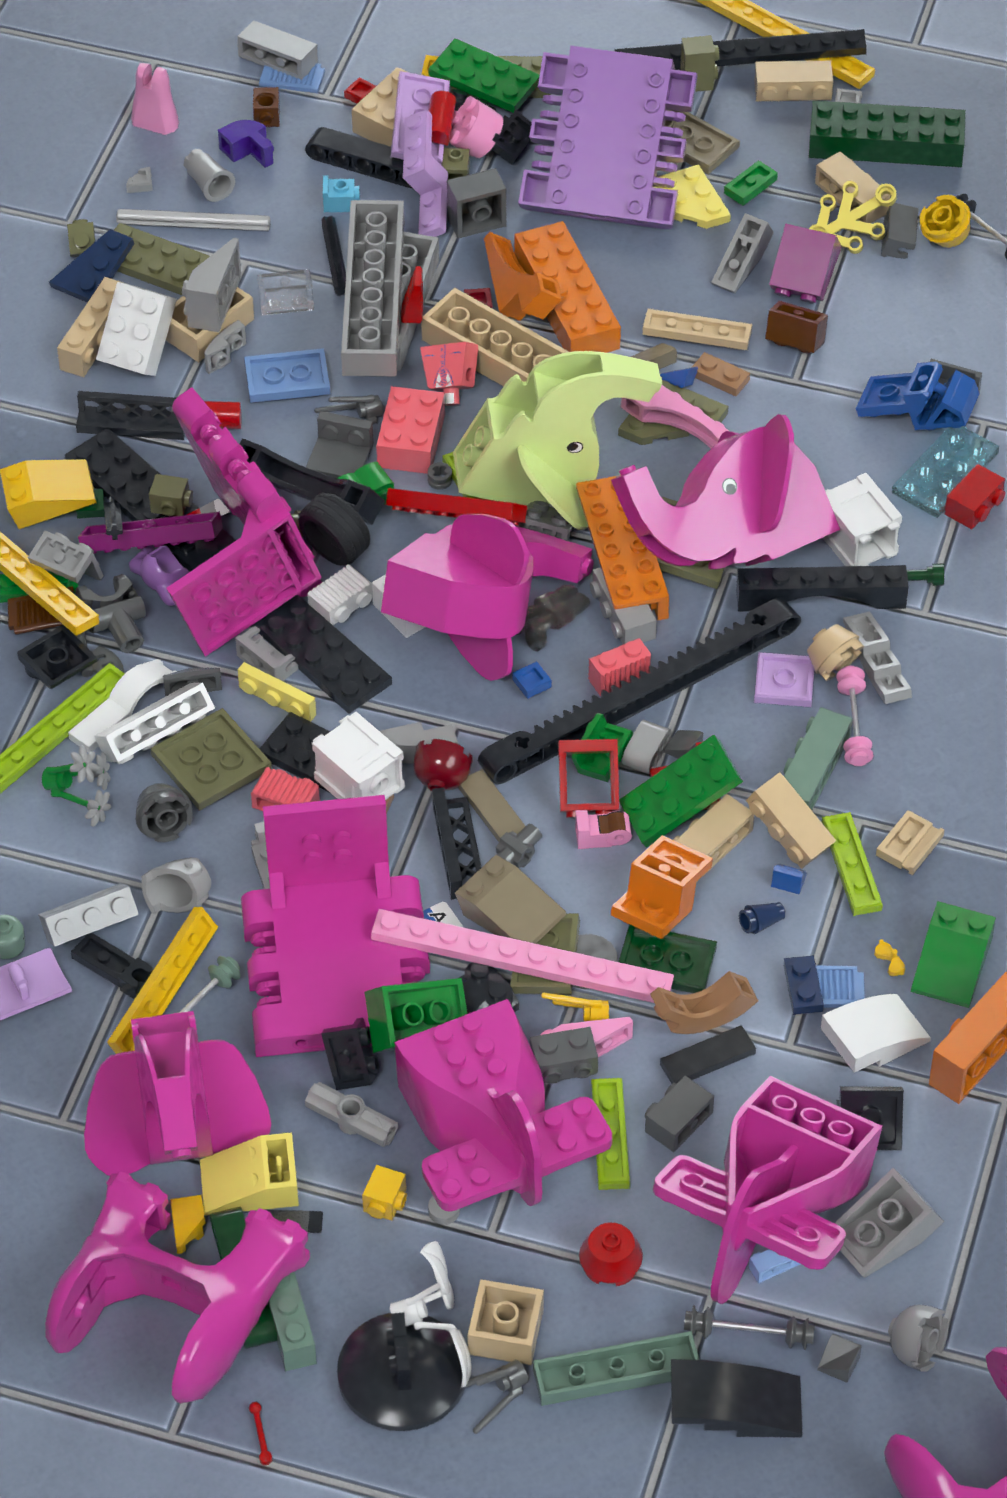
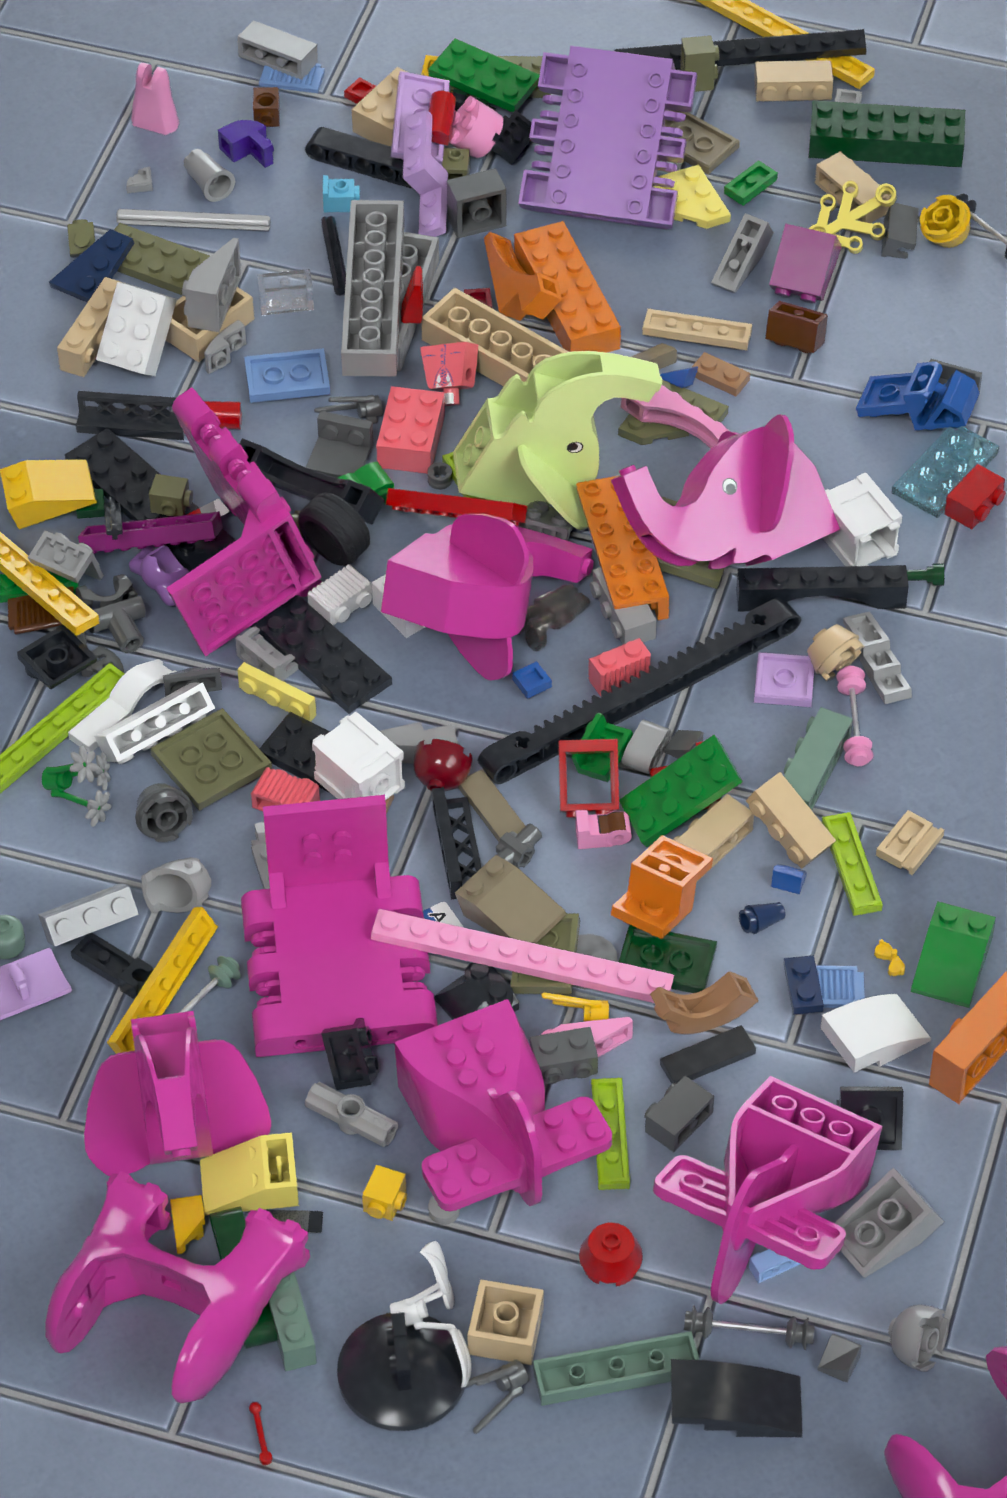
green slope [364,978,467,1053] -> none

